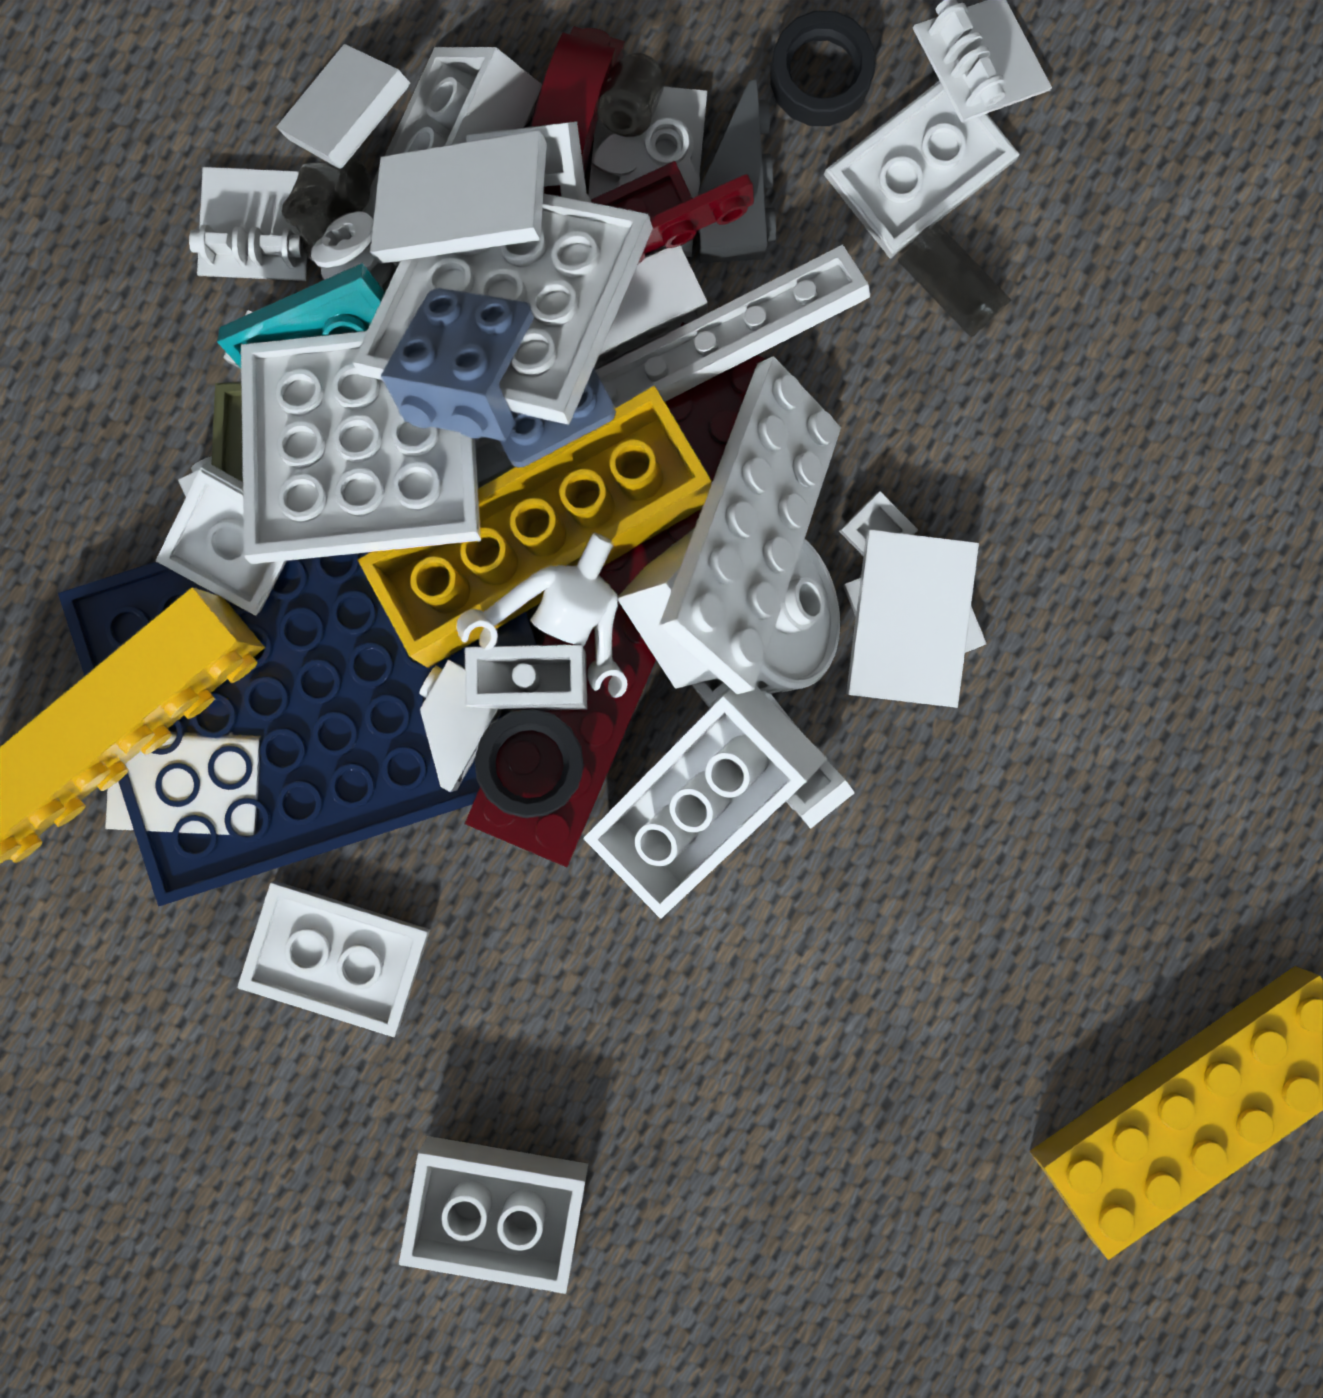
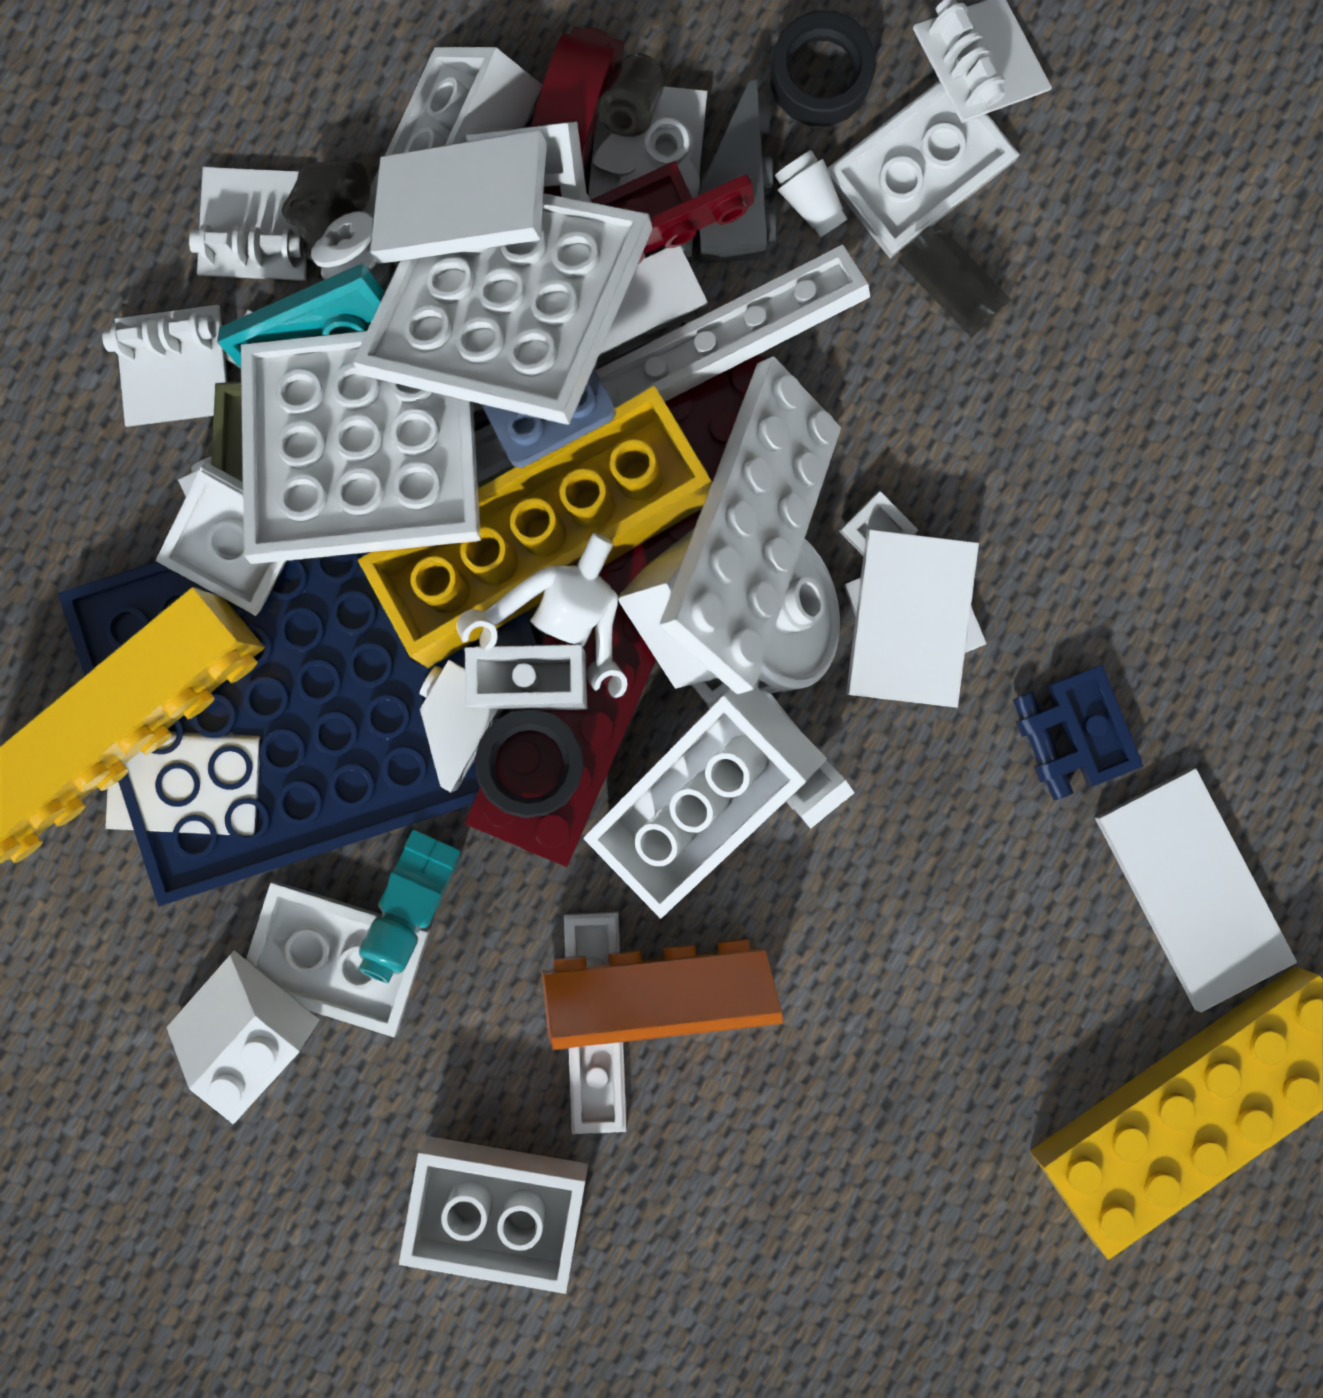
white tile [276,44,410,169] -> none
sand blue bracket [381,288,534,441] -> none
none -> white hinge [102,305,227,427]
none -> white slope [166,951,320,1124]
none -> teal piece [358,830,461,984]
none -> orange slope [542,939,783,1050]
none -> white tile [564,912,626,1134]
none -> white cone [775,150,847,238]
none -> dark blue plate [1012,665,1143,800]
none -> white tile [1095,768,1297,1013]

